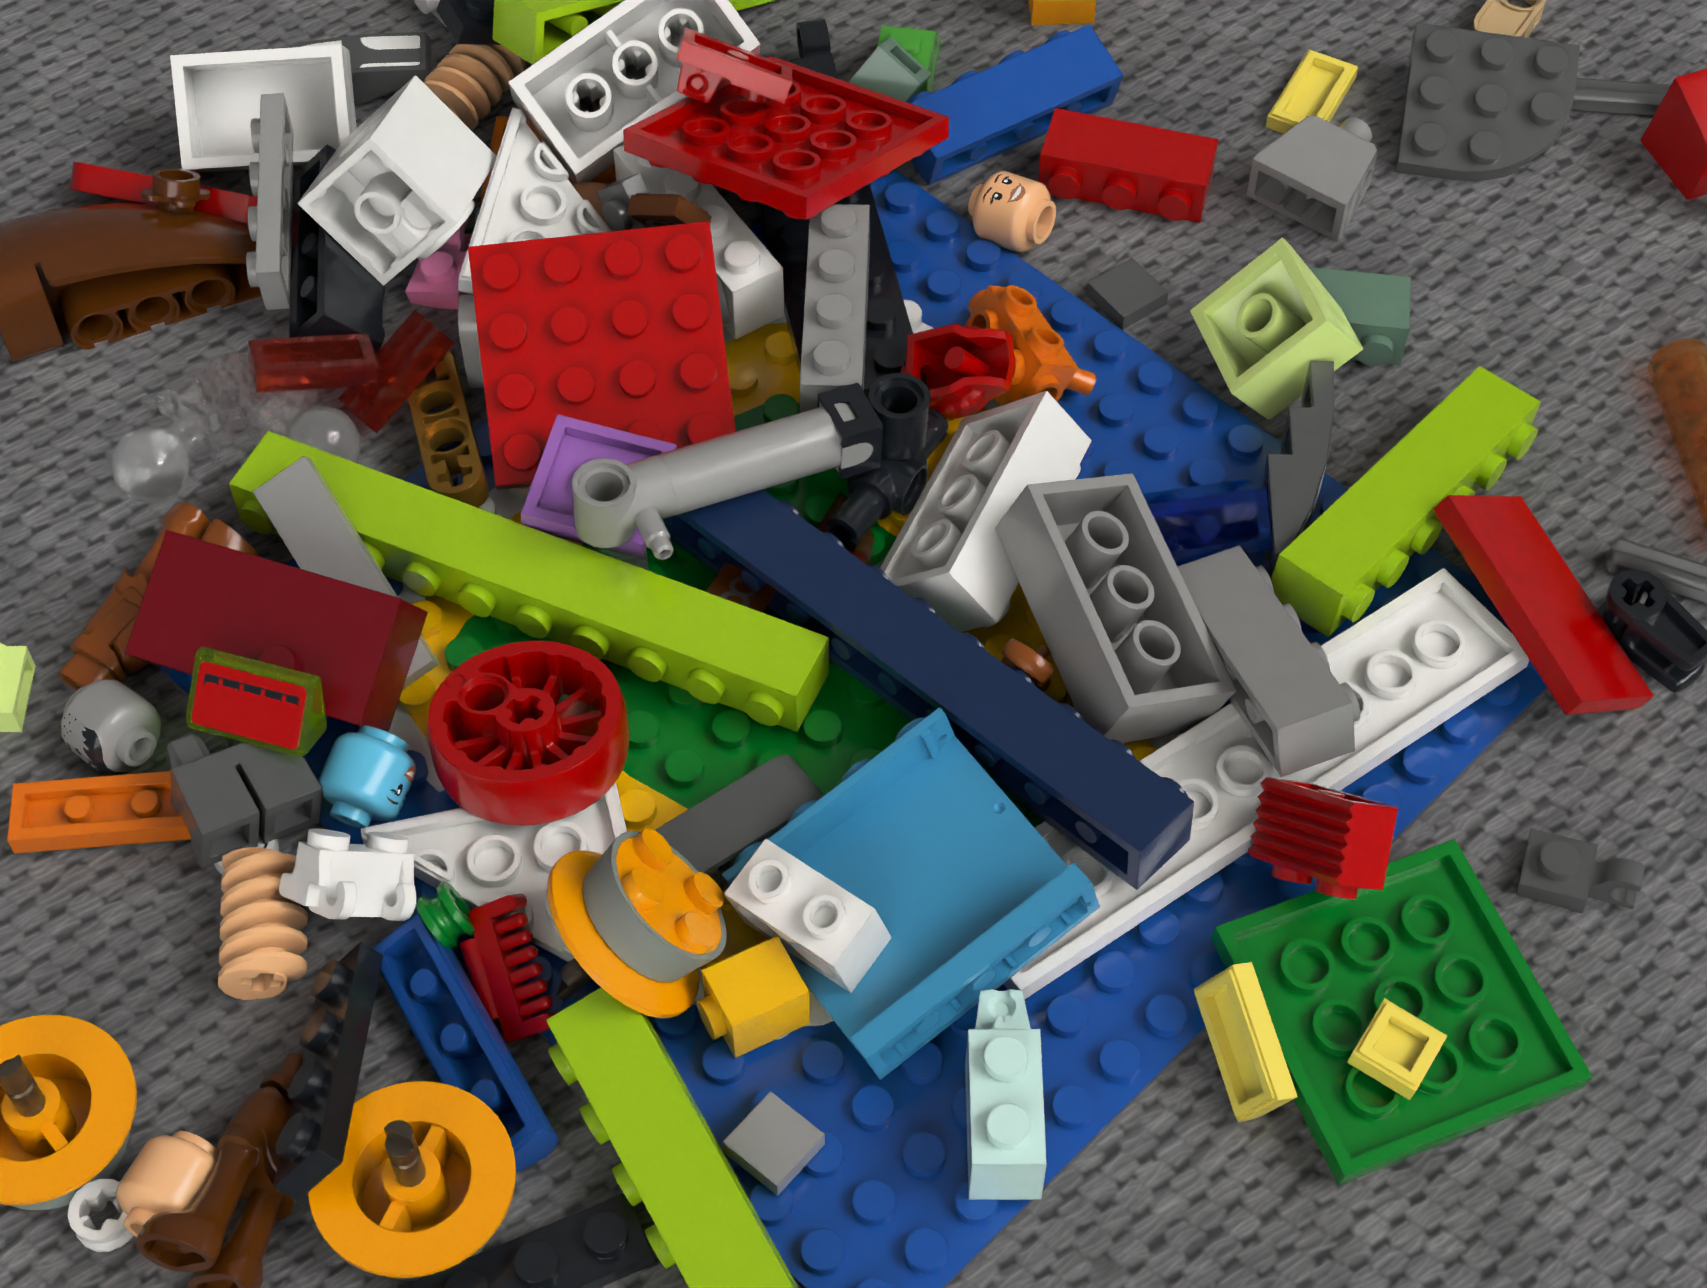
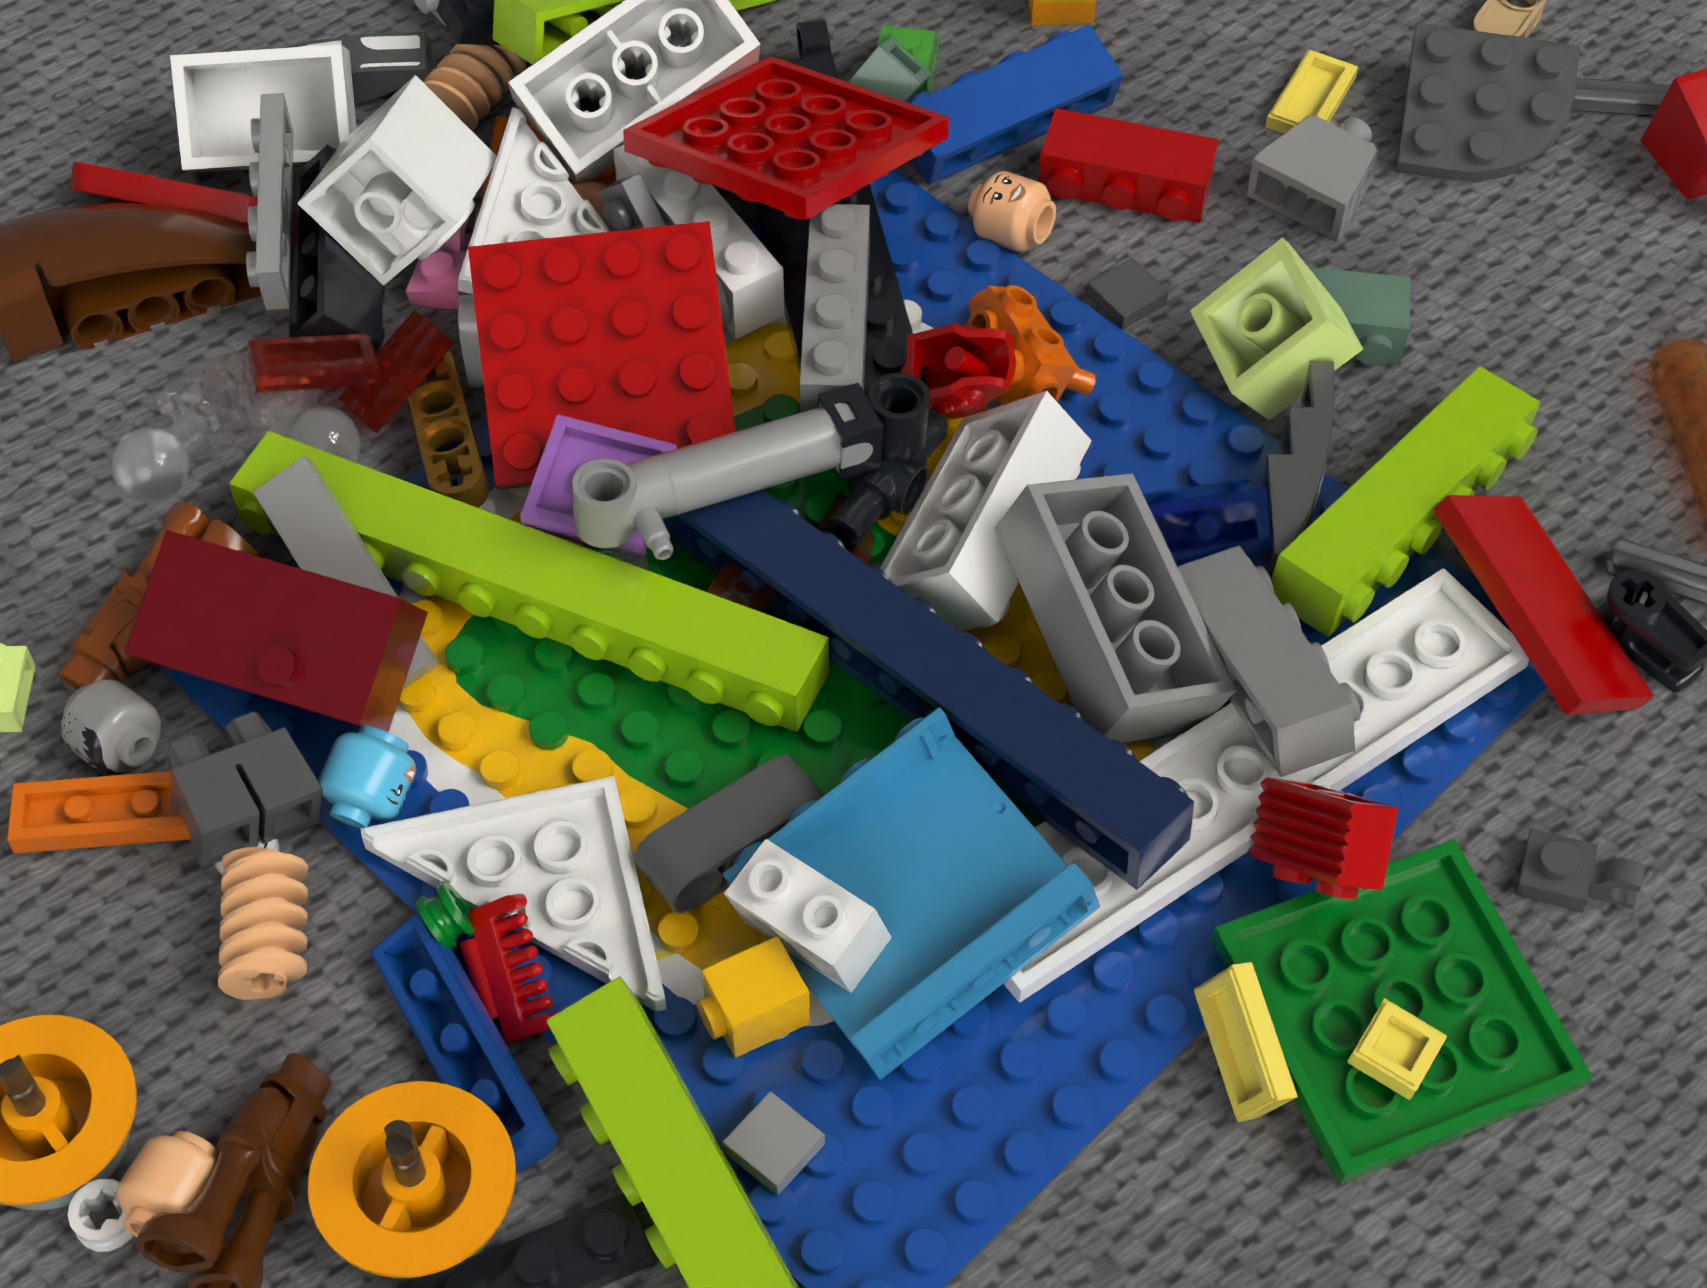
reddish brown plate [141,168,210,214] -> none
slope [186,646,327,756] -> none
black plate [273,942,383,1201] -> none
white piece [279,829,416,921] -> none
red piece [427,641,630,826] -> none
light orange piece [547,828,727,1018] -> none
reddish brown tile [627,193,712,228] -> none
hinge [676,27,793,104] -> none
light aqua hinge [965,989,1047,1200] -> none
dark orange piece [1001,638,1054,692] -> none

